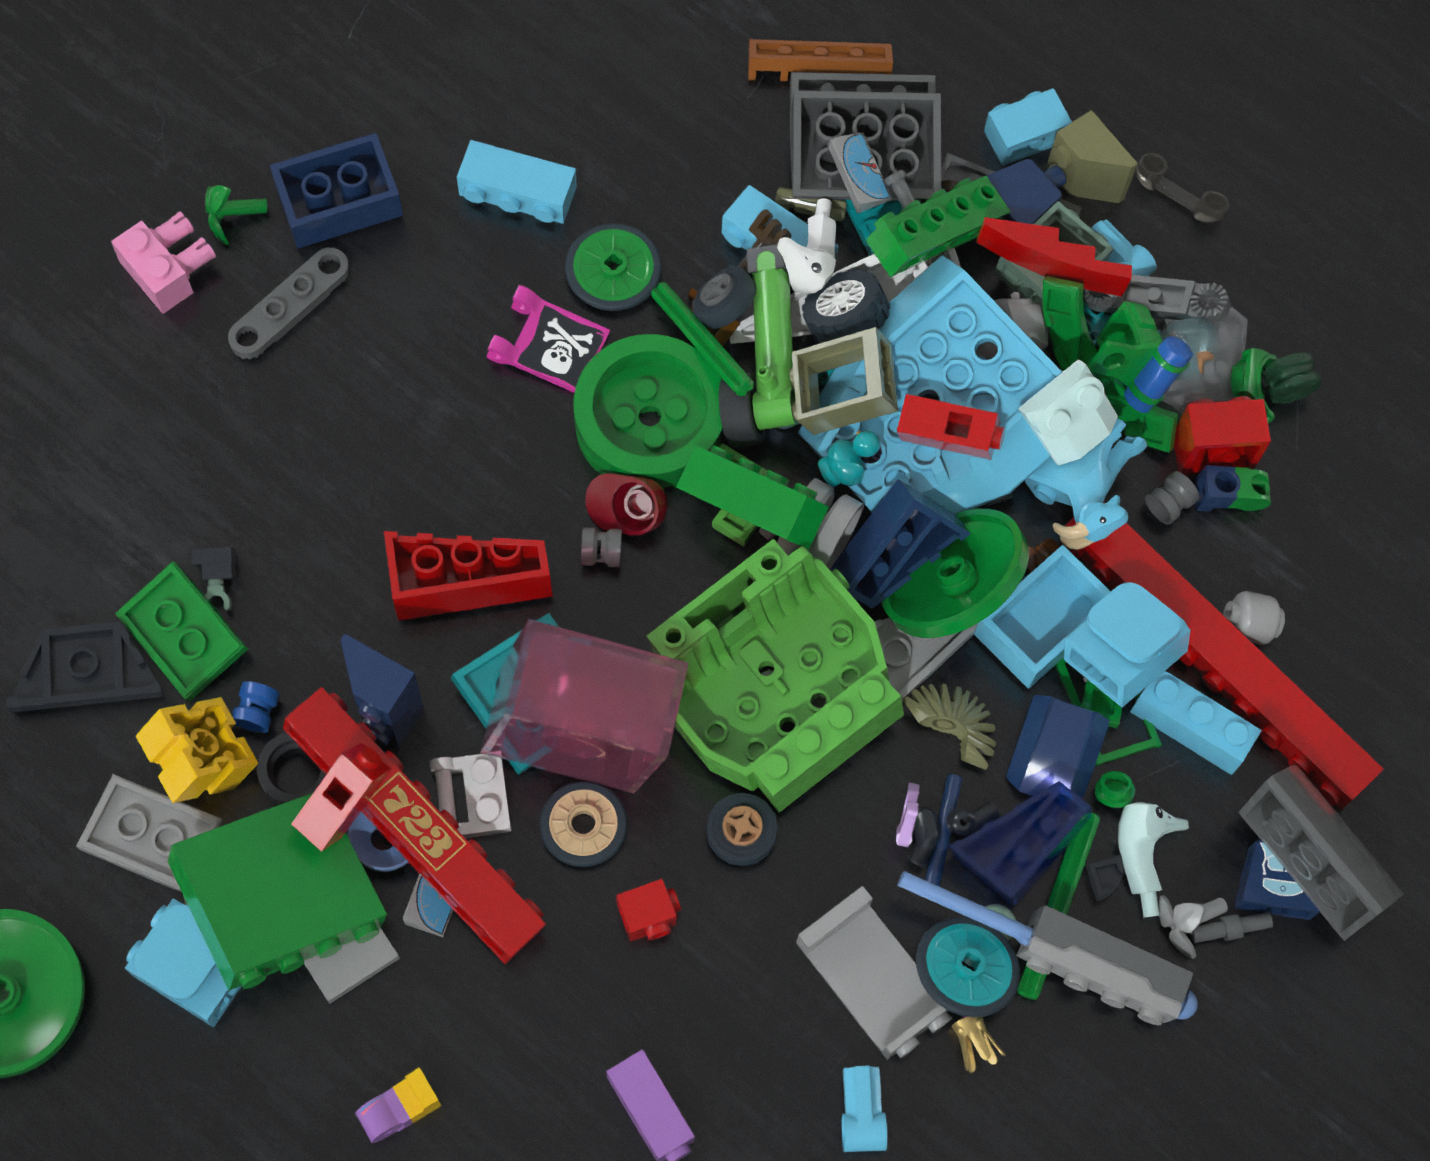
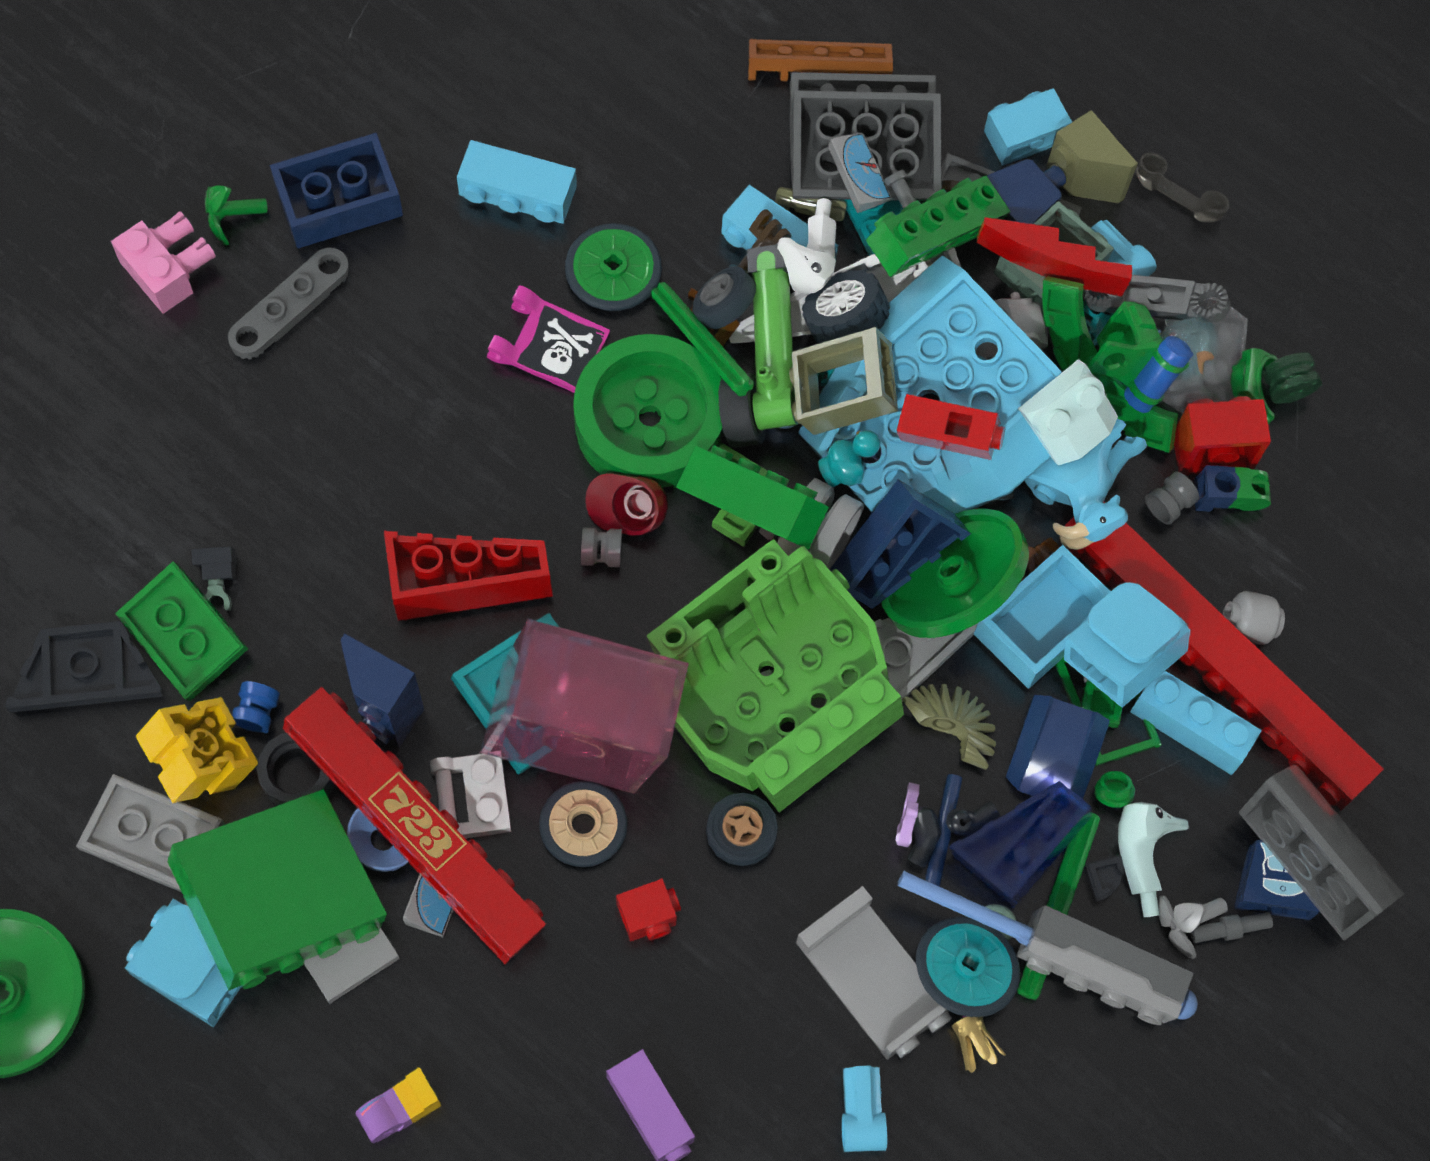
brick [291,742,391,851] -> none

